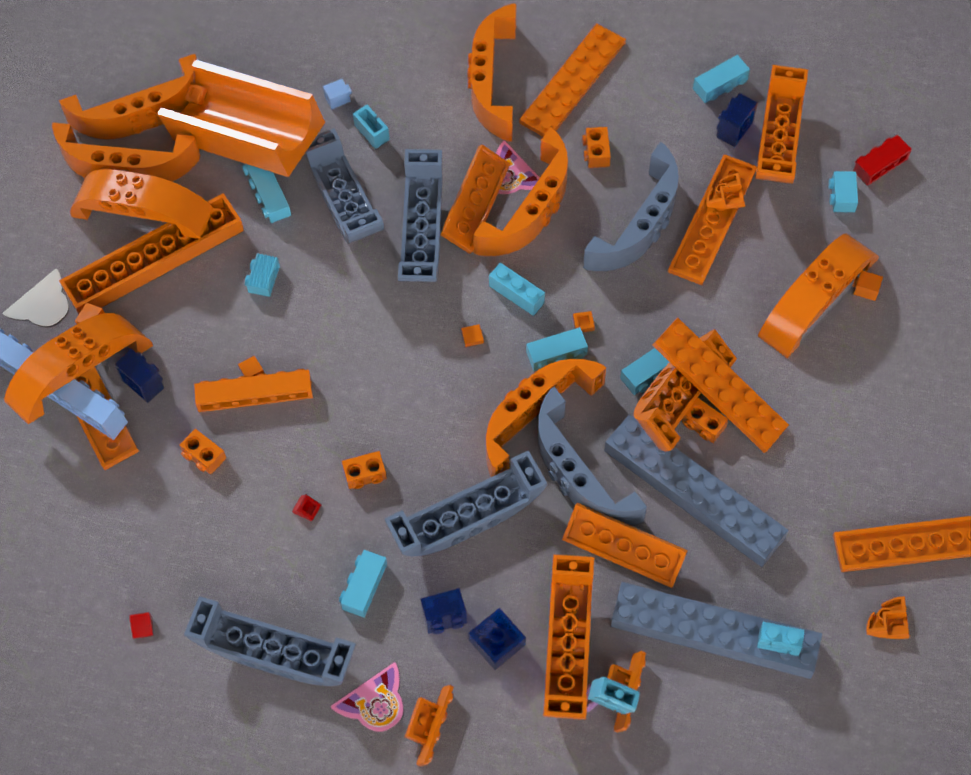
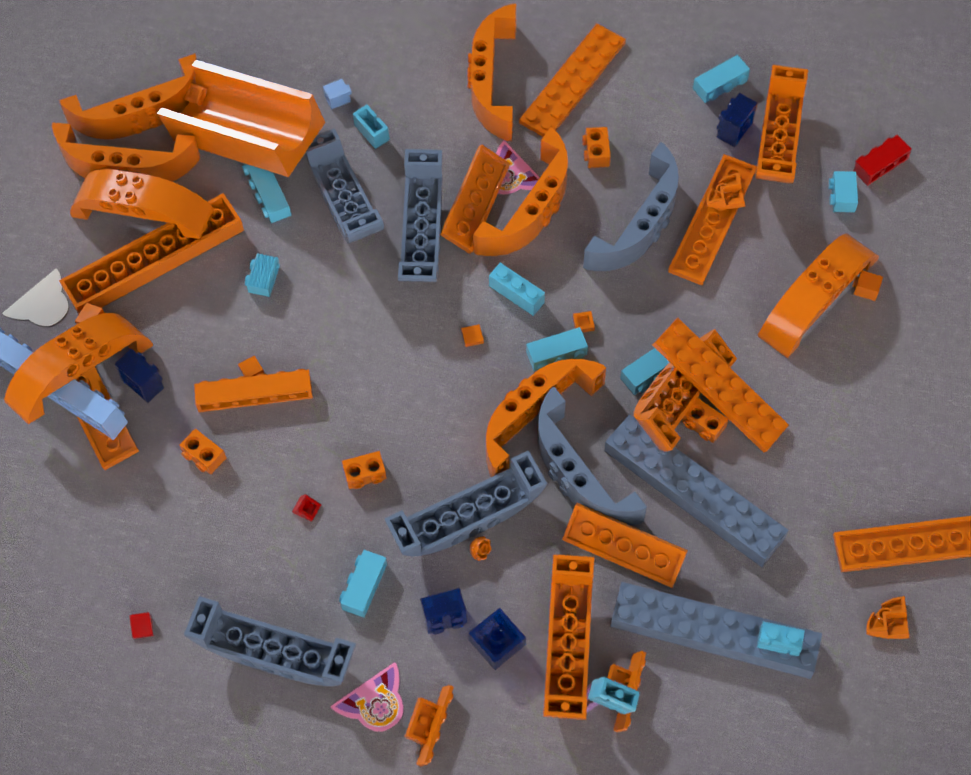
none -> orange plate [470,536,492,561]

